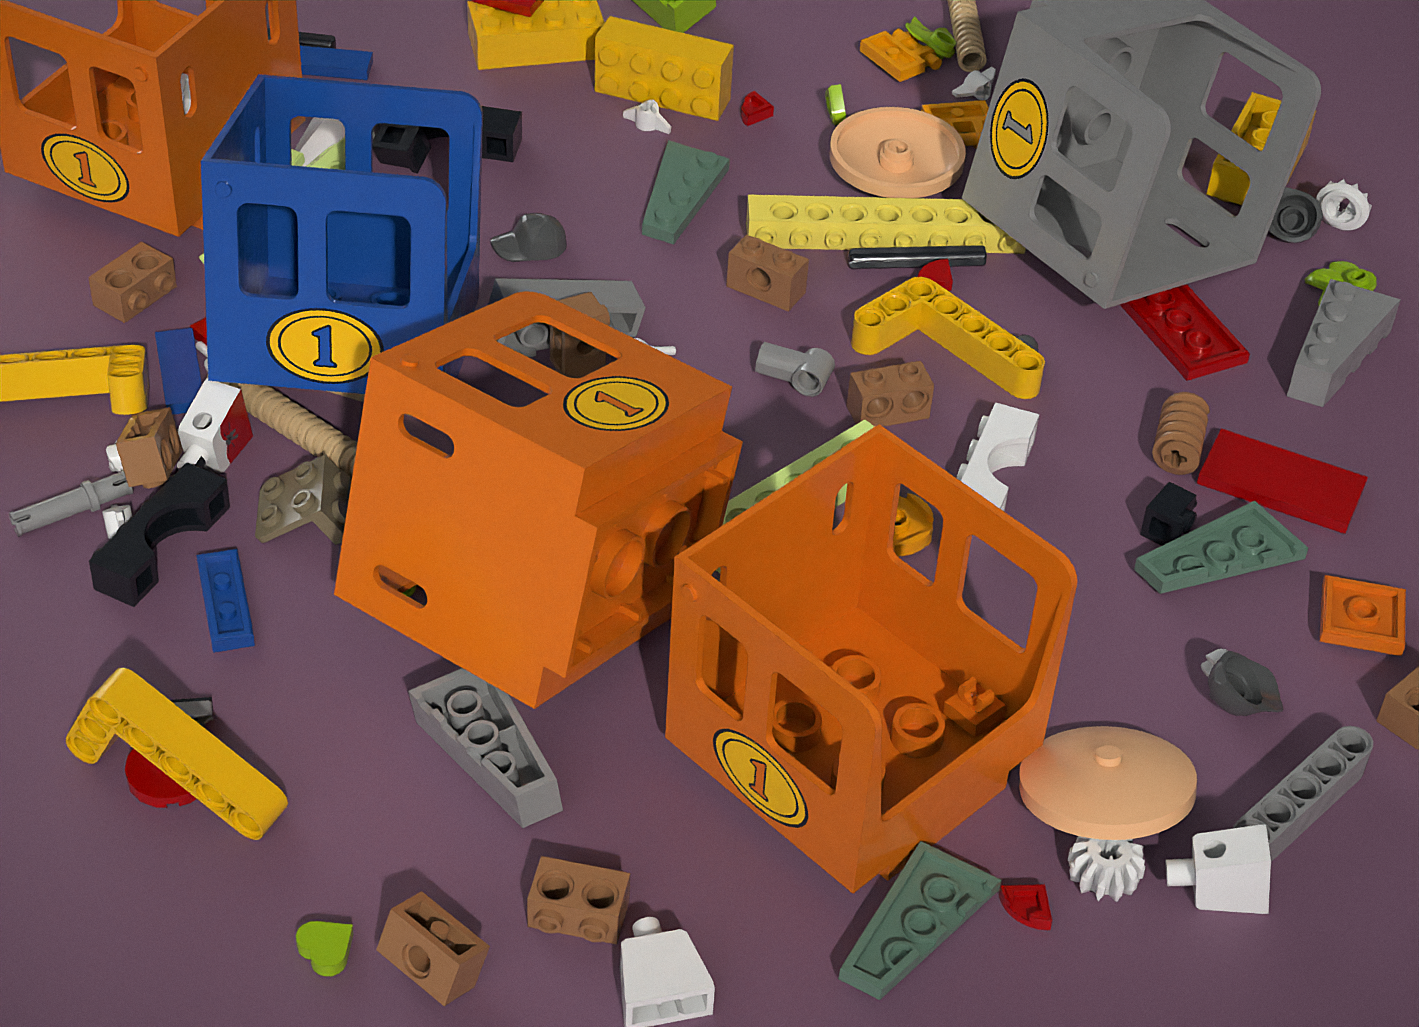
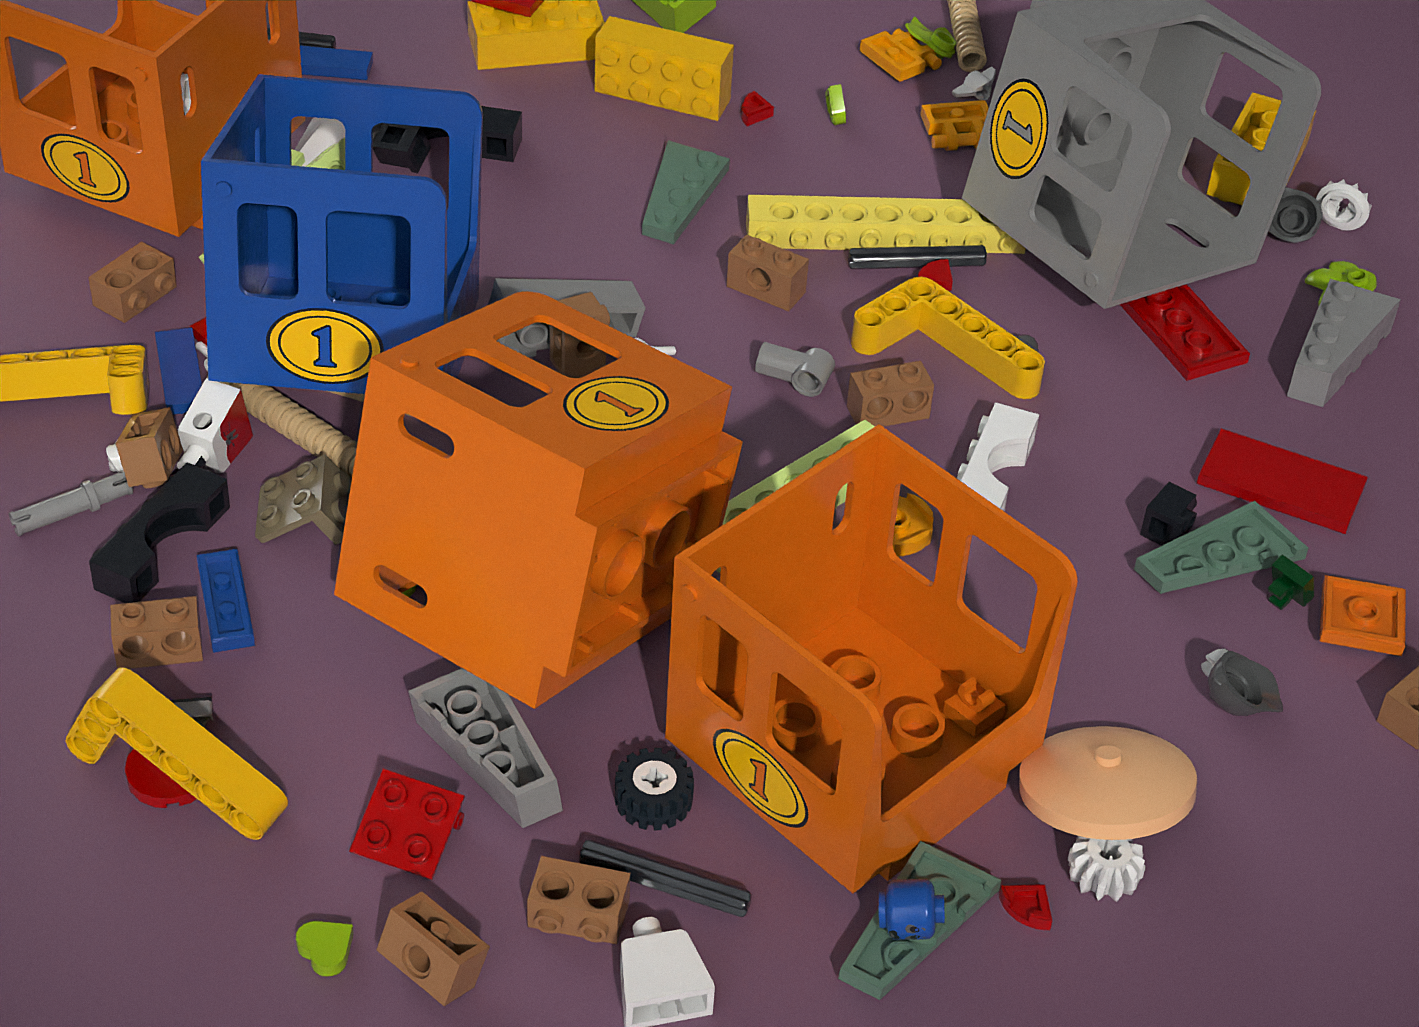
white piece [102,504,133,539] -> none
dark grey piece [491,213,567,262] -> none
white piece [623,99,671,134] -> none
light nougat dish [829,107,966,198] -> none
medium nougat piece [1152,392,1210,475] -> none
white torso [1165,824,1271,914] -> none
light grey beam [1232,726,1373,862] -> none
none -> medium nougat brick [110,596,203,669]
none -> red hinge [349,768,465,880]
none -> black axle [579,839,752,917]
none -> black wheel [615,747,694,831]
none -> blue head [879,879,945,940]
none -> dark green tile [1268,554,1314,610]

